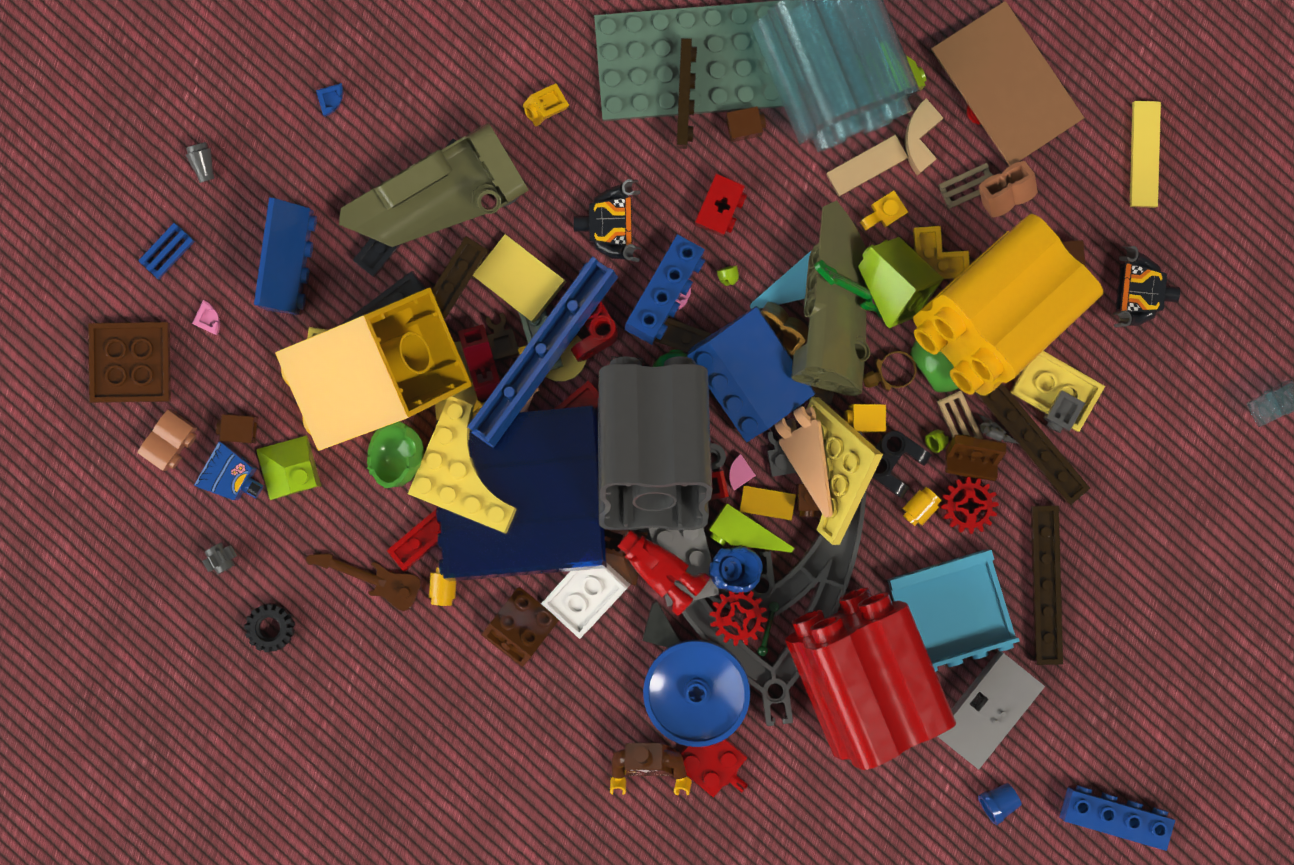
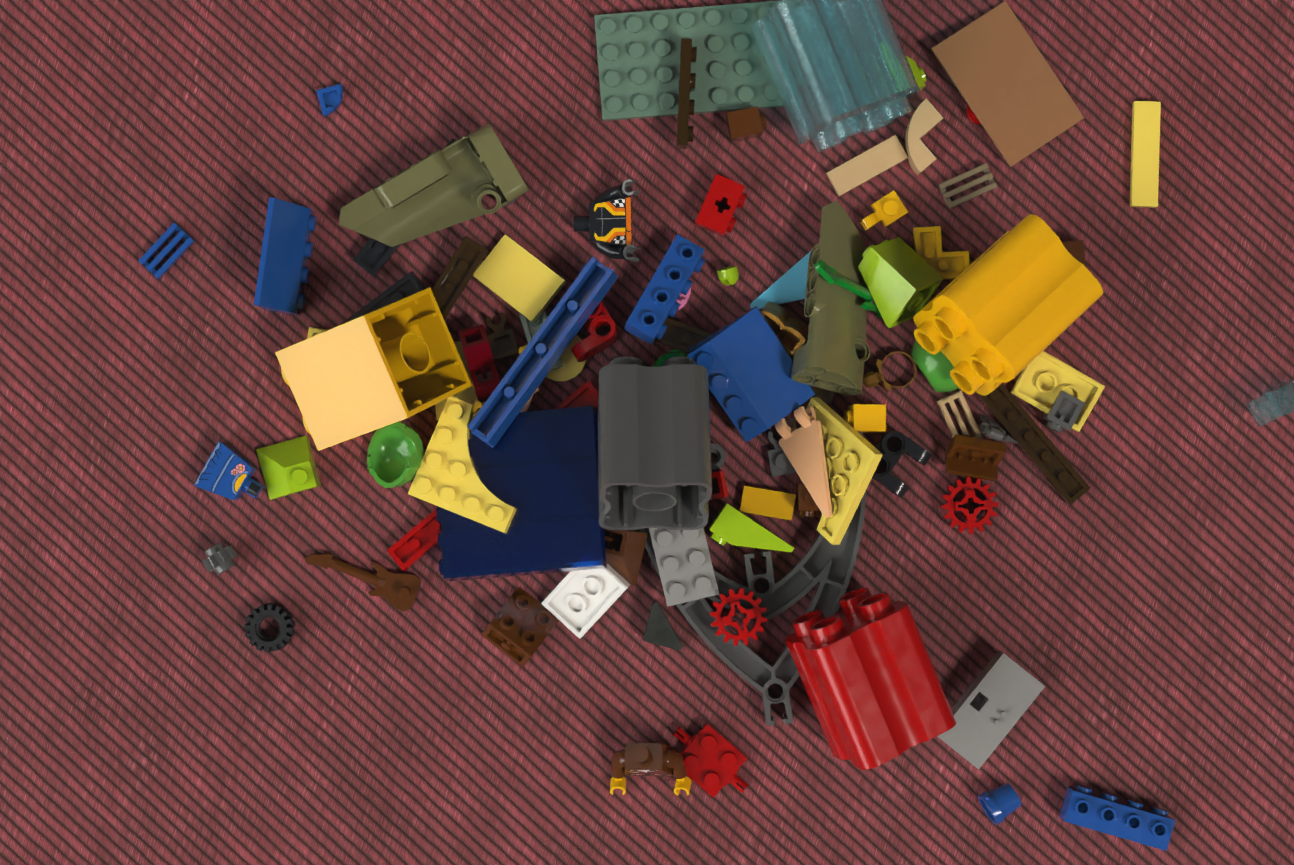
reddish brown plate [88,322,171,403] -> none
nougat brick [137,409,197,471] -> none
dark grey cone [185,142,215,183] -> none
bright pink tile [192,300,220,335] -> none
reddish brown brick [216,414,258,444] -> none
yellow brick [429,567,457,606] -> none
yellow bracket [523,83,569,126] -> none
red piece [617,530,710,616] -> none
blue dish [643,640,750,747] -> none
blue hair [709,546,763,593] -> none
bright pink tile [729,454,756,490] -> none
dark green hinge [757,601,779,656] -> none
medium azure panel [887,549,1019,671] -> none
yellow brick [902,487,941,526] -> none
lime hinge [925,429,949,453] -> none
nougat brick [979,161,1038,217] -> none
dark brown plate [1031,505,1063,665] -> none
torso [1113,245,1180,328] -> none

